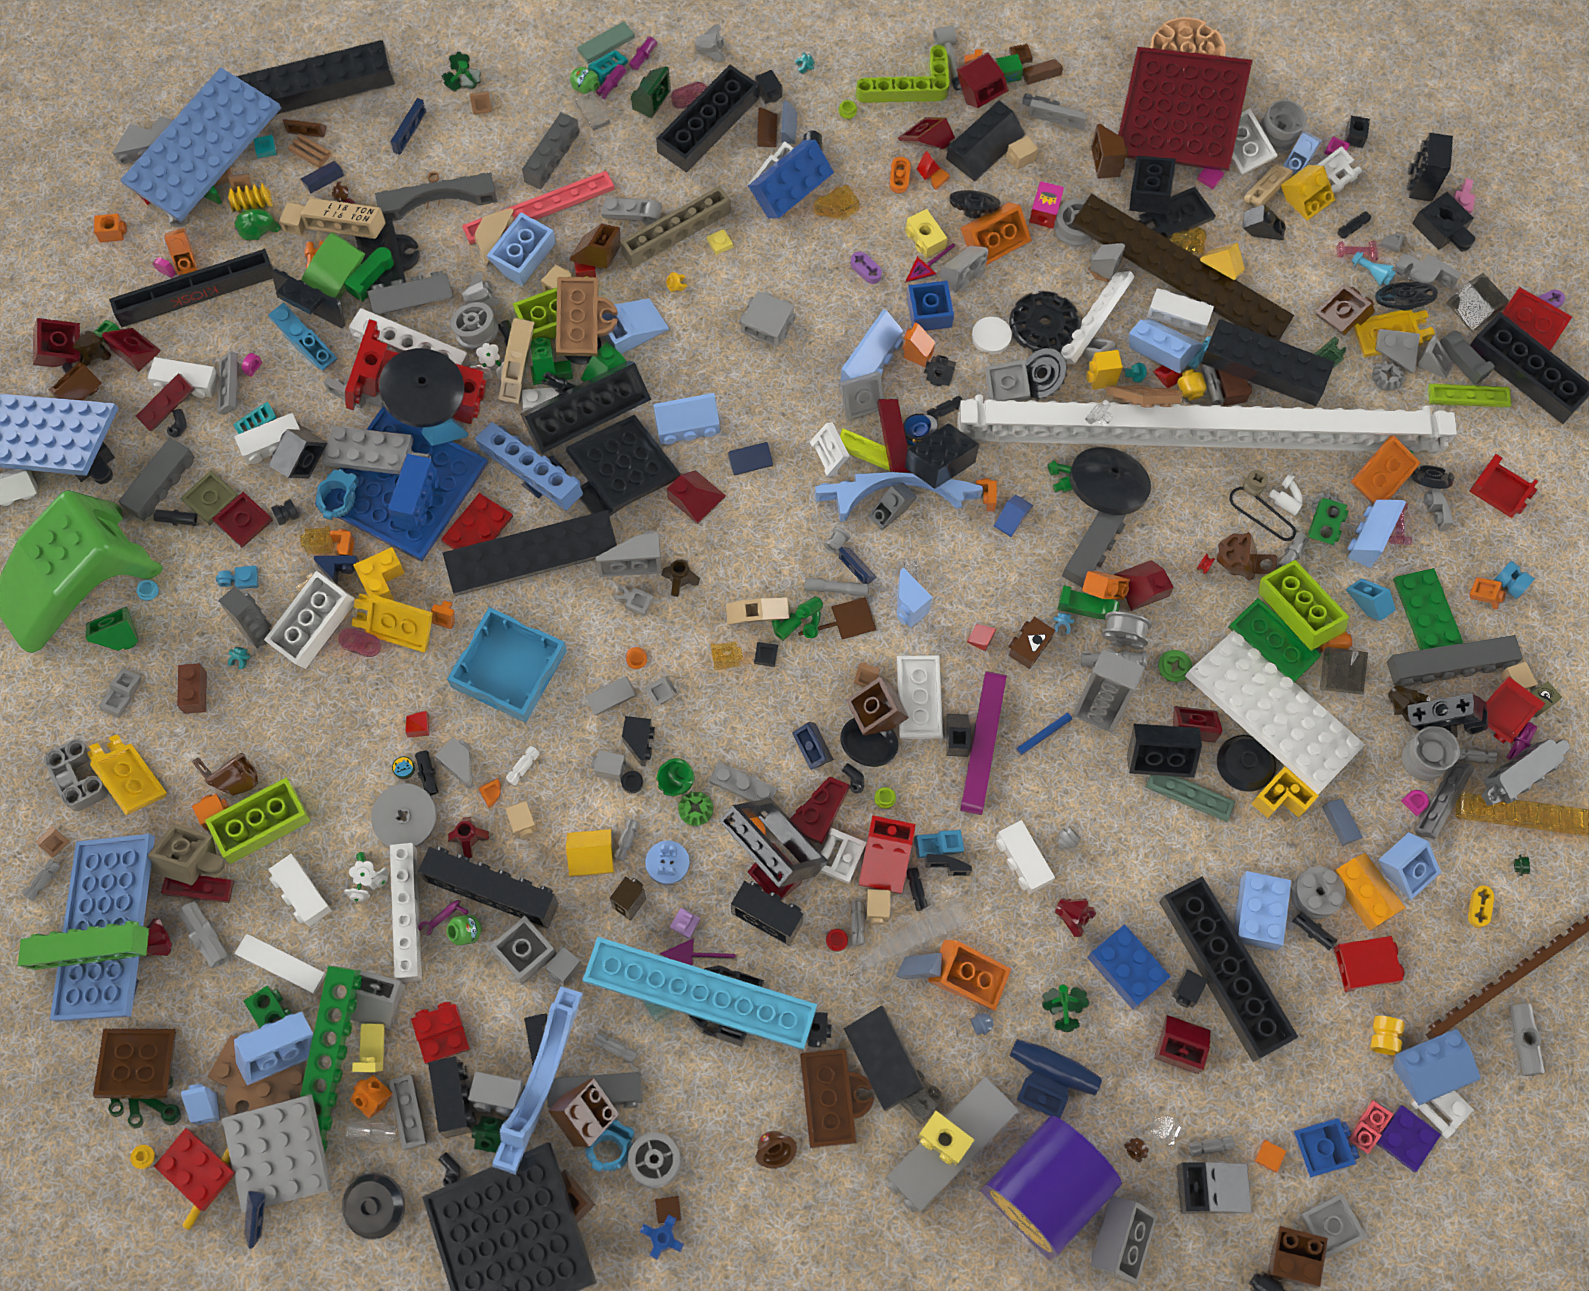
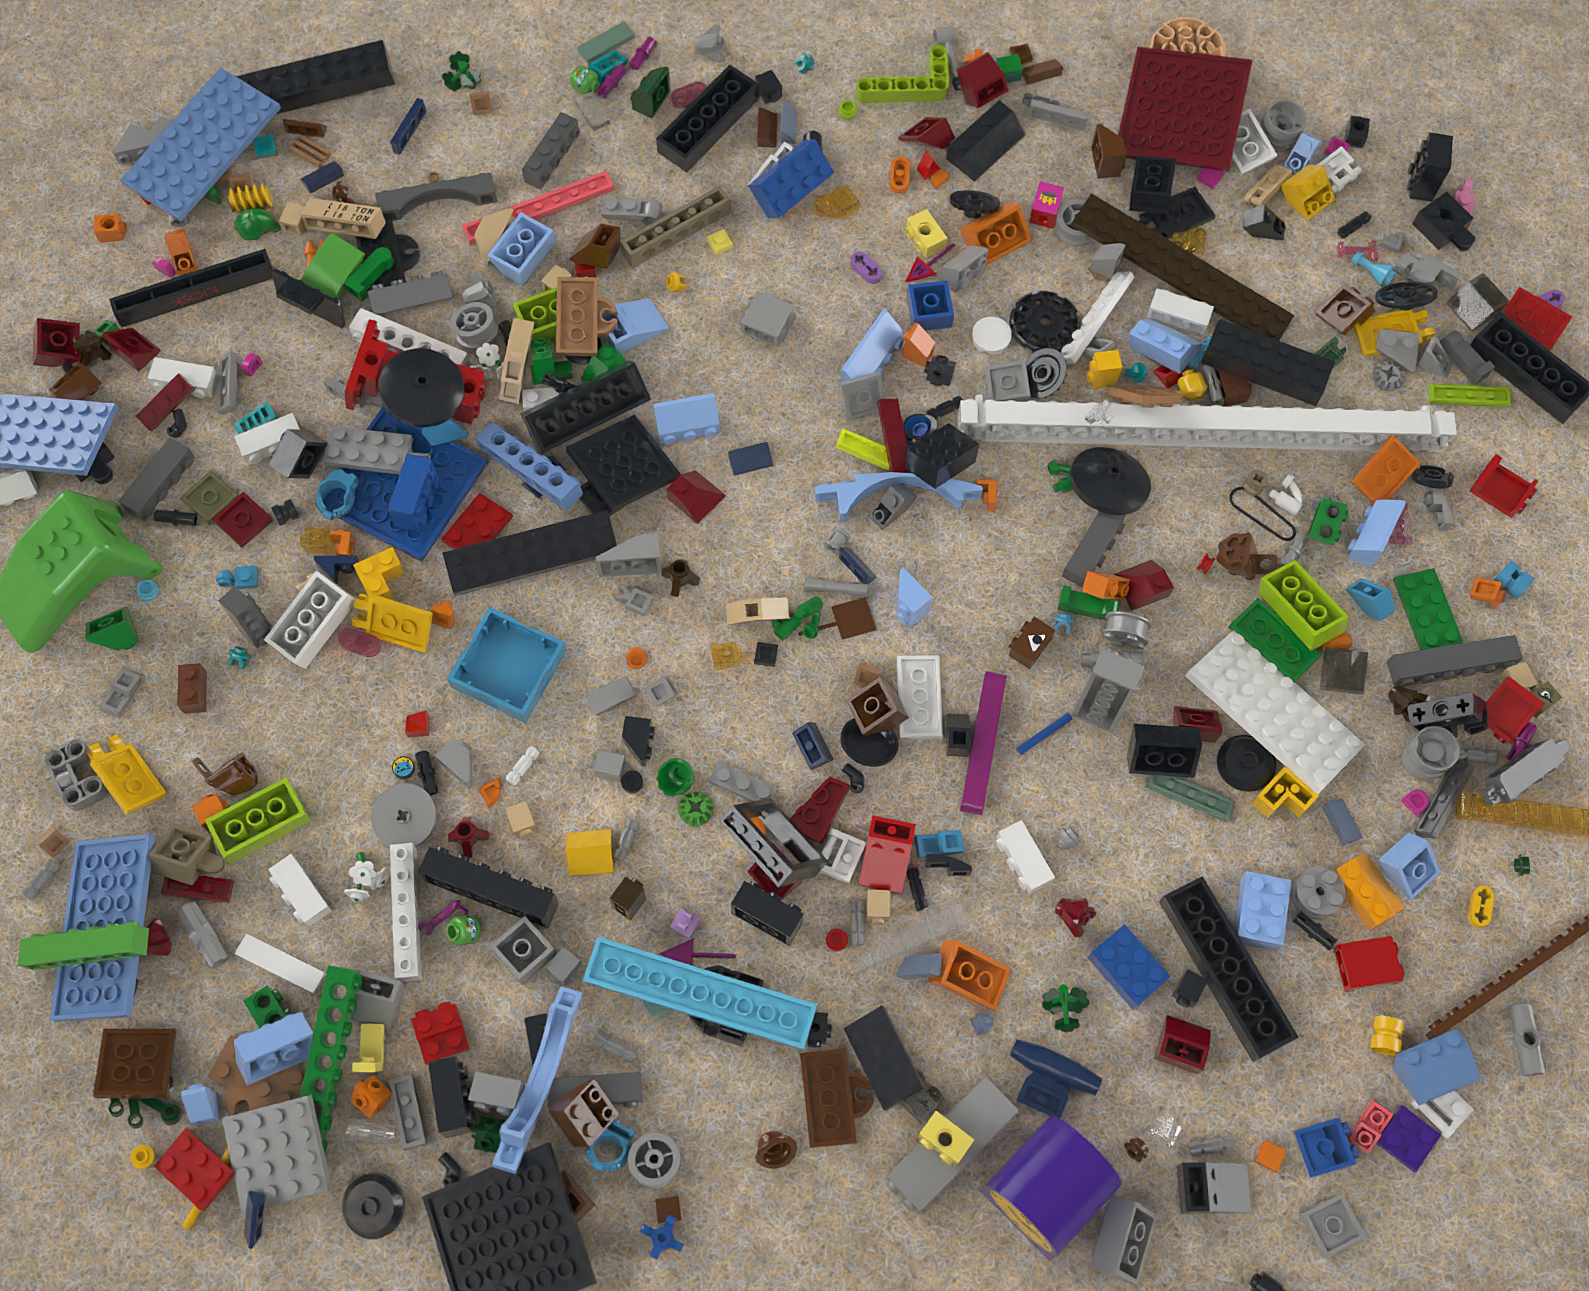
dark azure slope [268,302,337,371] -> none
light blue plate [645,840,690,885] -> none
white plate [810,422,850,477] -> none
lime plate [874,787,896,809] -> none
slope [967,624,996,652] -> none
blue slope [994,495,1033,537] -> none
tan brick [1006,135,1039,170] -> none
bright green gear [1158,650,1193,683] -> none
yellow slope [1200,242,1245,280] -> none
reddish brown slope [1268,1226,1328,1289] -> none

